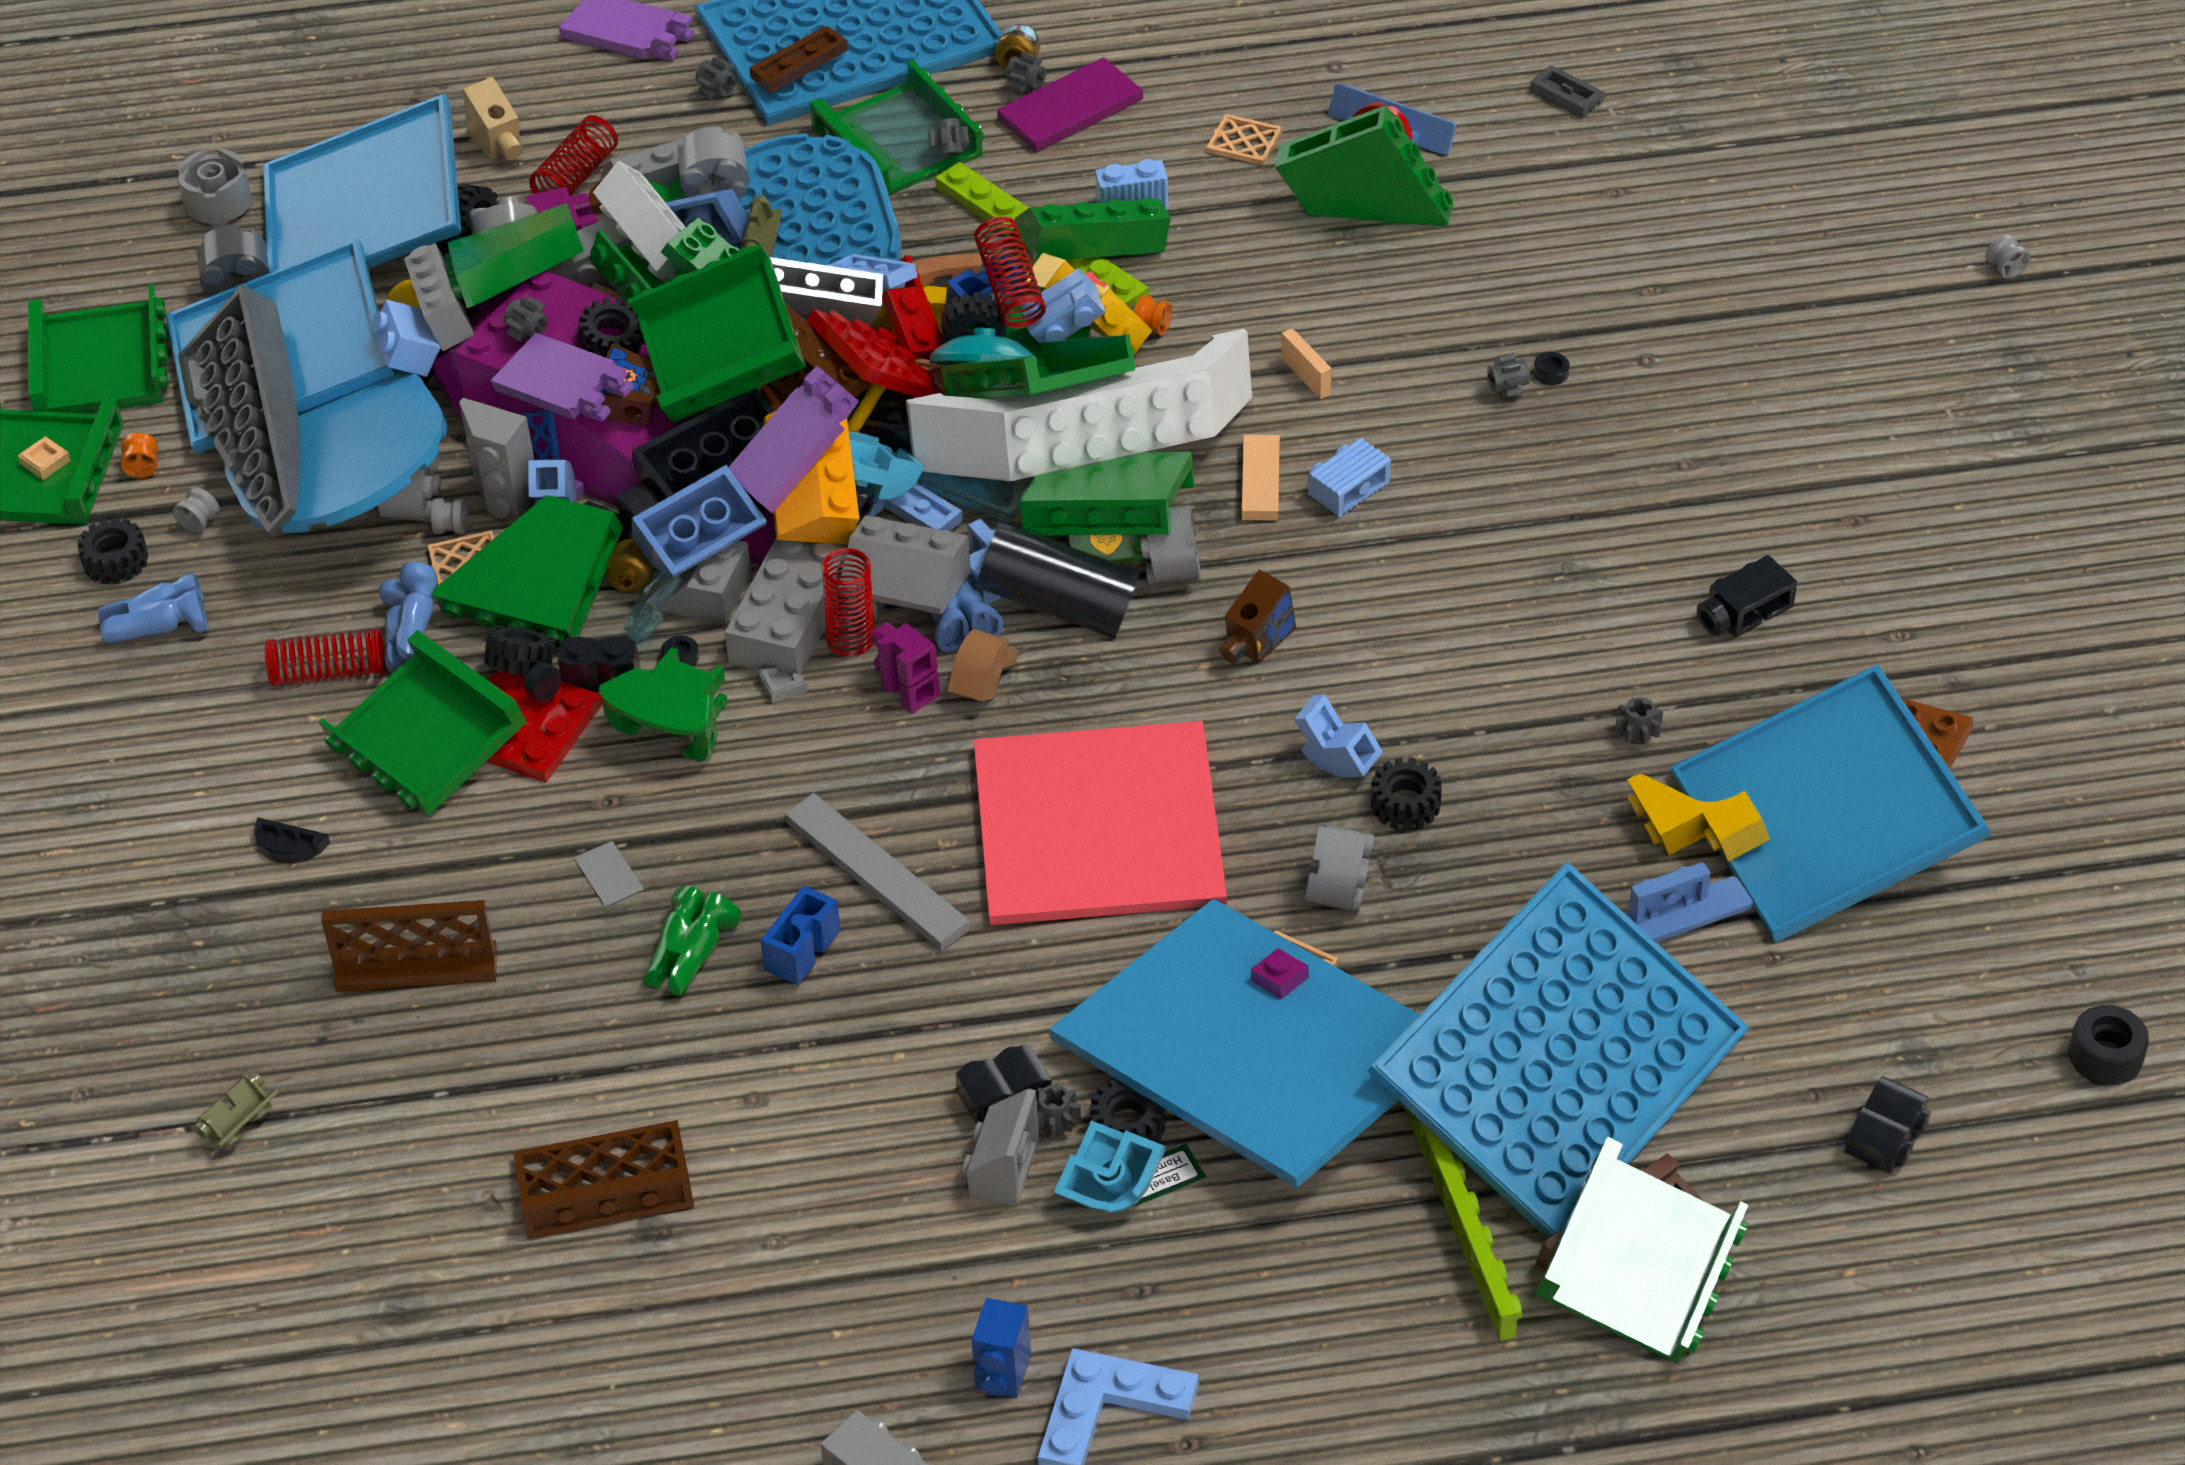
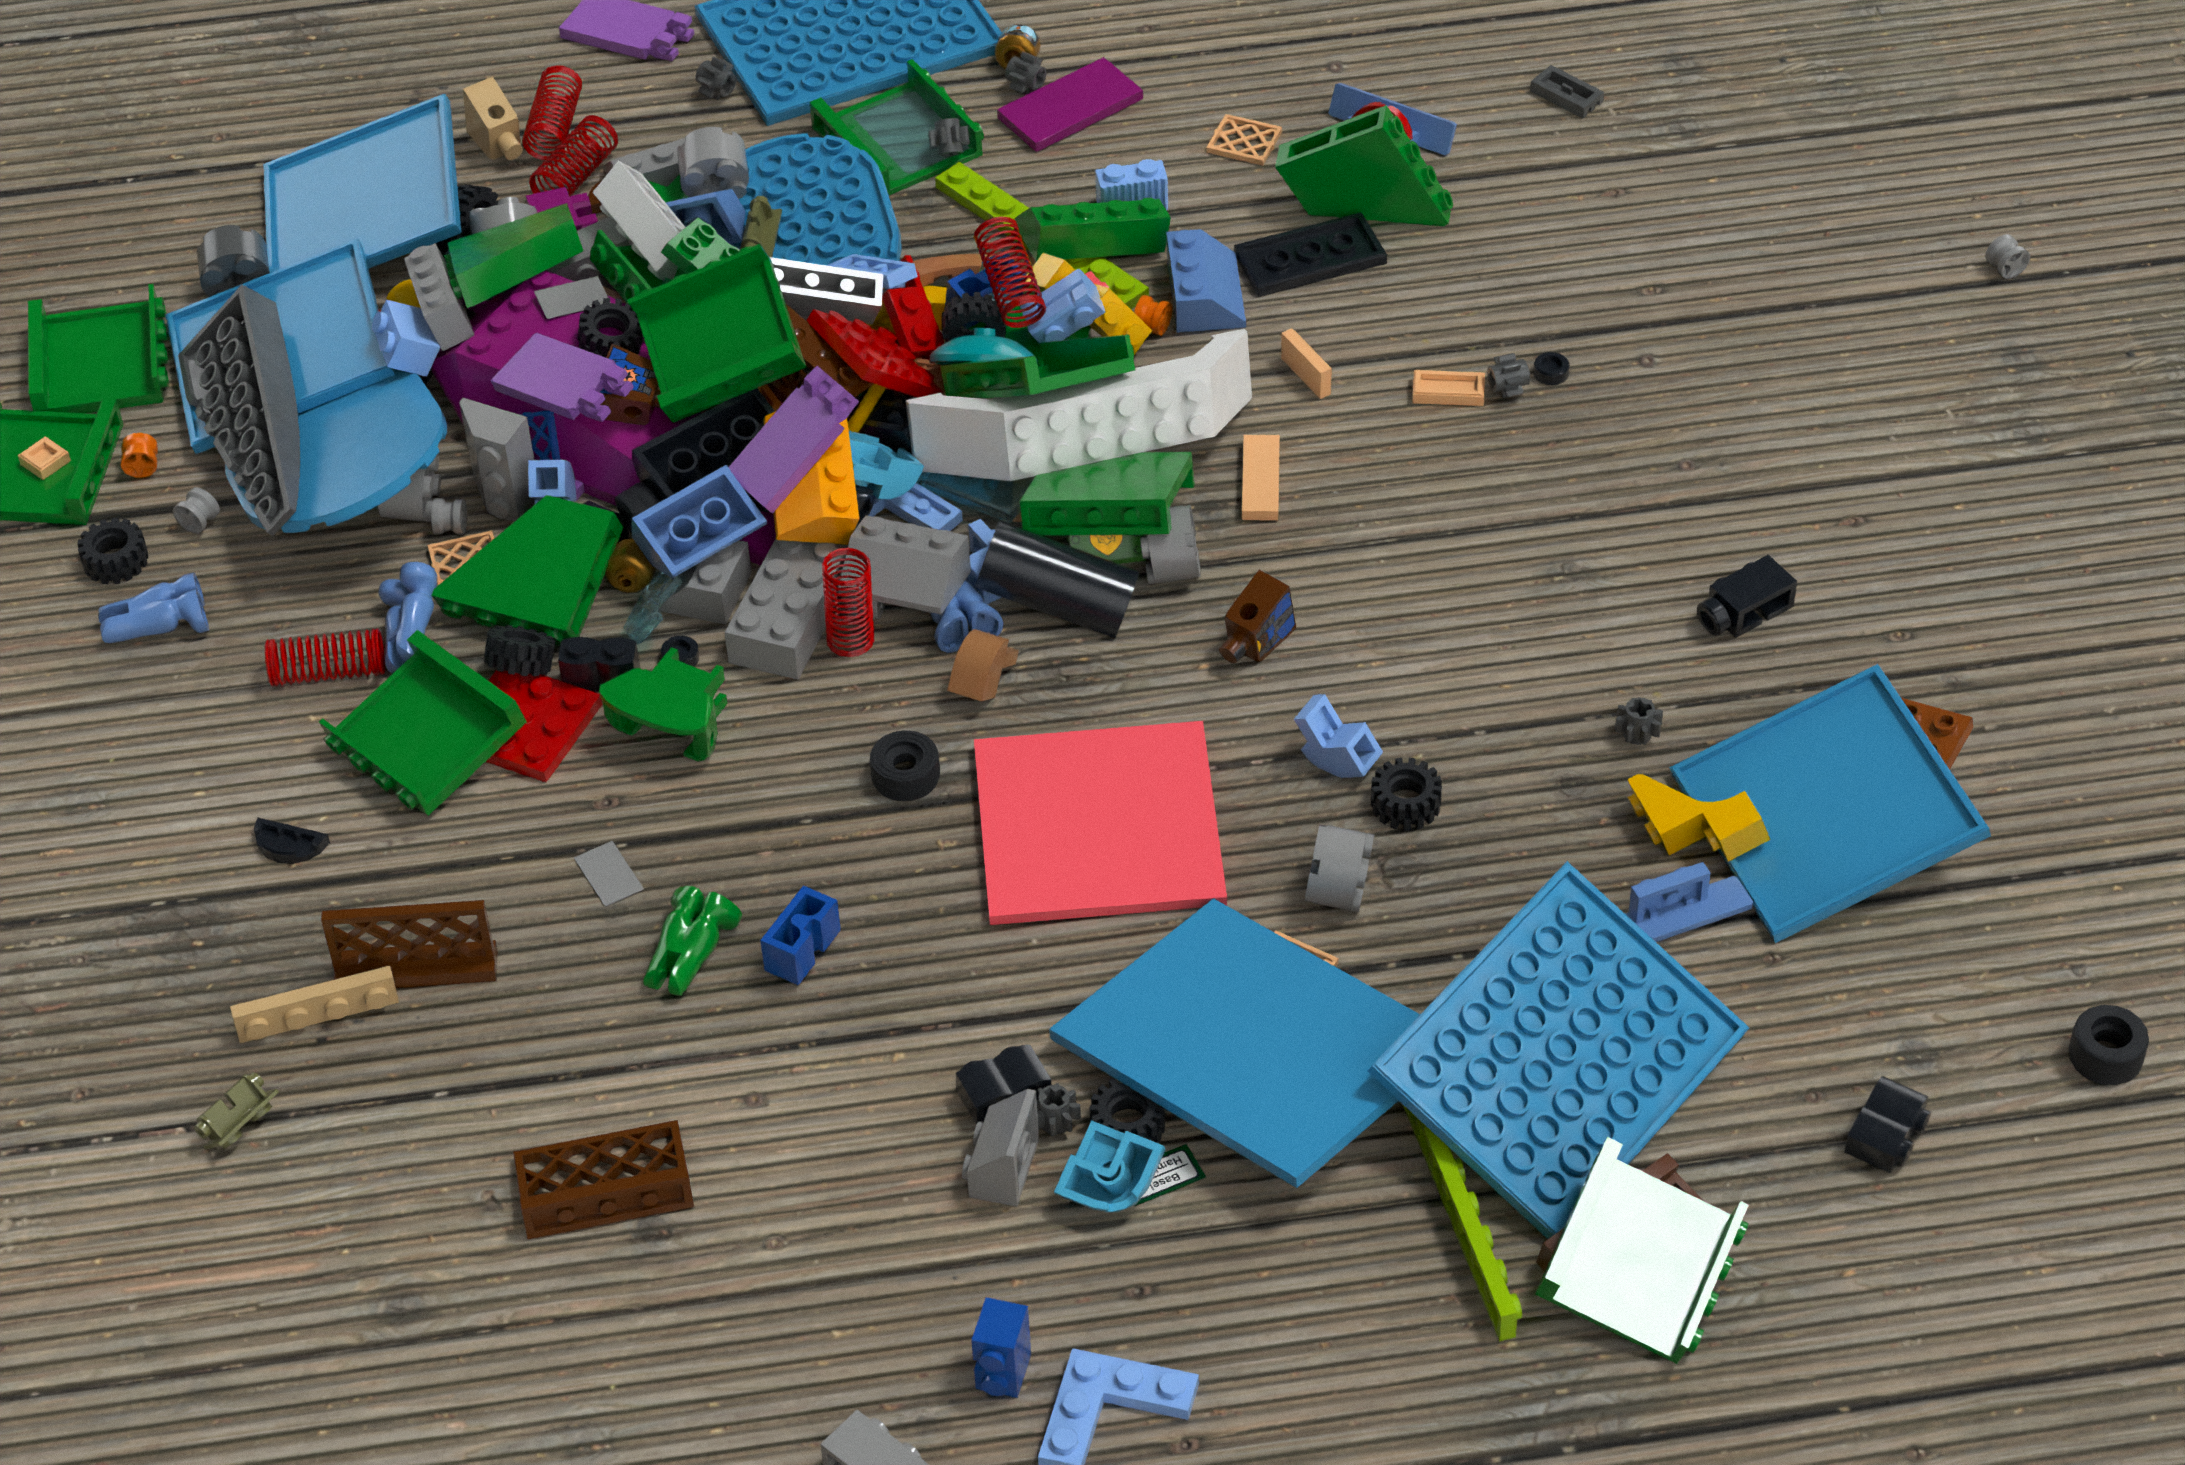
light grey brick [177,149,253,229] -> none
dark grey gear [503,297,548,342] -> none
black tile [524,662,561,702] -> none
reddish brown plate [749,25,848,93] -> none
light grey tile [757,668,808,704] -> none
light grey tile [784,793,971,951] -> none
magenta hips [870,622,941,714] -> none
magenta plate [1251,948,1309,999] -> none
light blue brick [1308,438,1391,517] -> none
none -> tan plate [230,966,399,1043]
none -> red piece [522,65,582,160]
none -> light grey sticker [534,276,611,319]
none -> black tyre [870,730,940,801]
none -> medium blue slope [1166,229,1246,333]
none -> black tile [1234,212,1387,297]
none -> light nougat tile [1412,370,1485,406]

